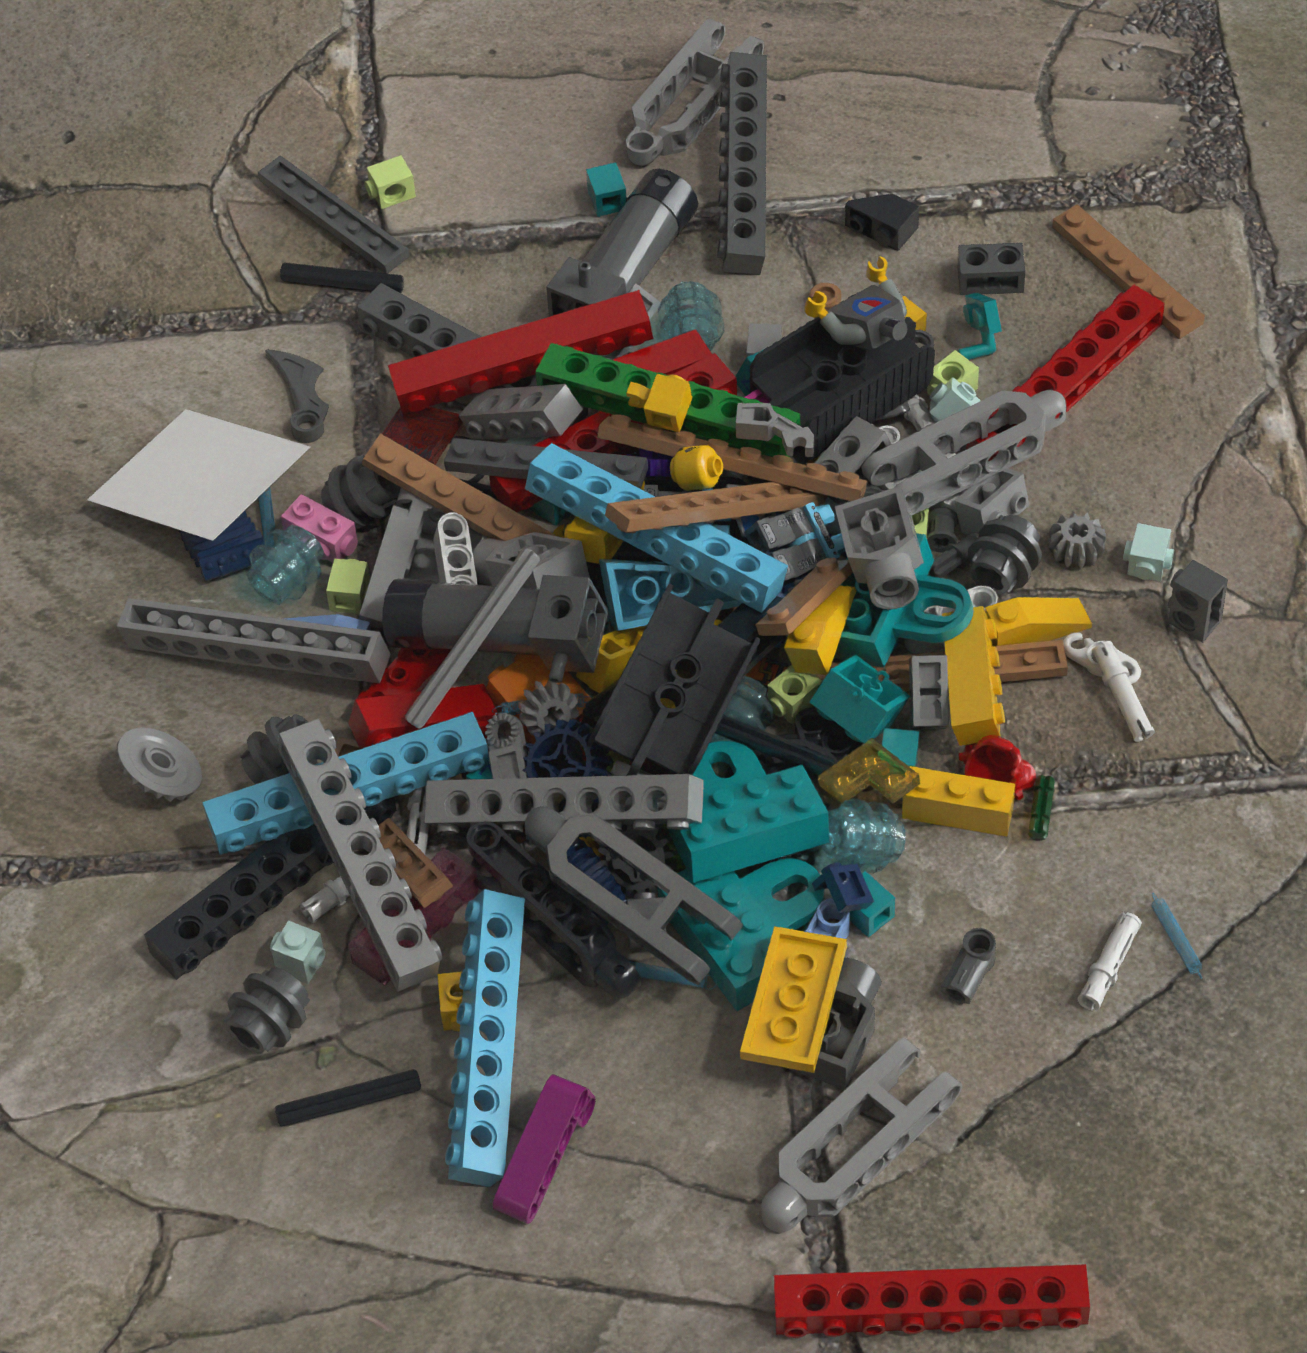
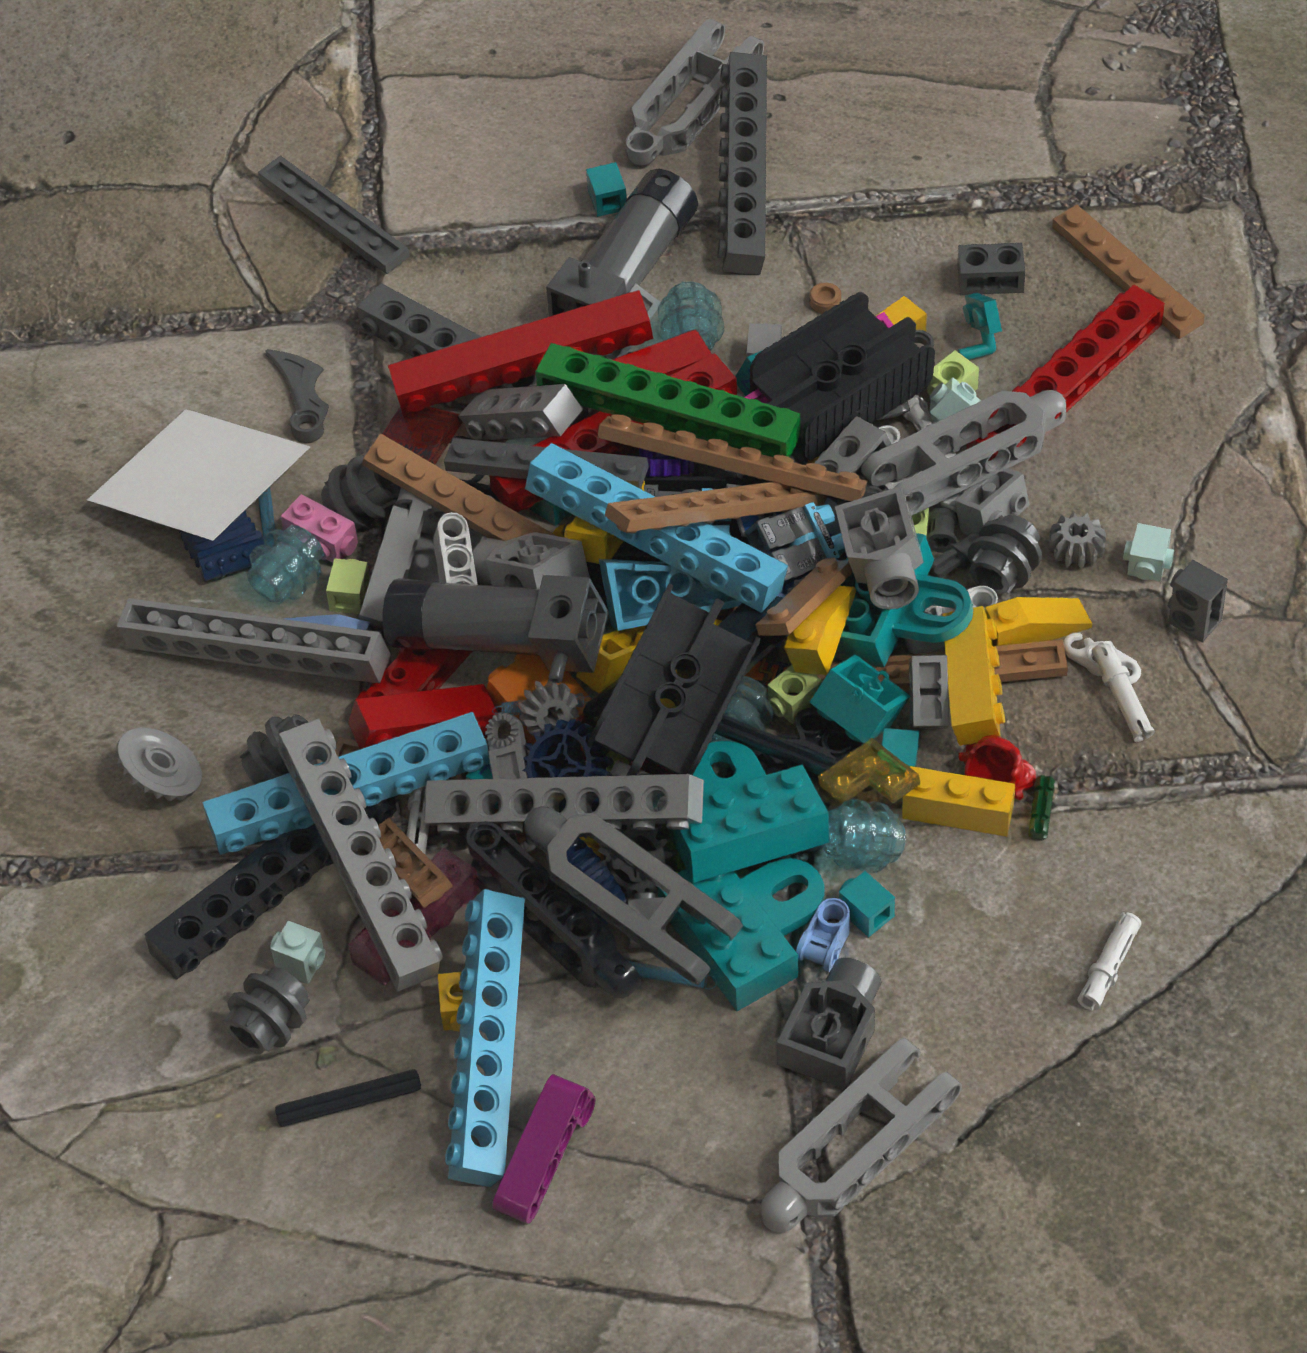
black axle [280,262,404,293] -> none
white pin [299,876,370,923] -> none
yellowish green brick [365,155,416,209] -> none
light grey axle [405,547,540,729] -> none
yellow brick [626,374,692,432] -> none
yellow head [670,445,723,491] -> none
light grey piece [736,403,814,457] -> none
yellow plate [740,926,847,1073] -> none
red brick [774,1264,1090,1338] -> none
torso [804,256,907,350] -> none
dark blue bracket [812,862,874,913] -> none
black slope [845,193,919,251] -> none
dark grey piece [941,928,996,1005] -> none
medium azure piece [1151,893,1202,979] -> none

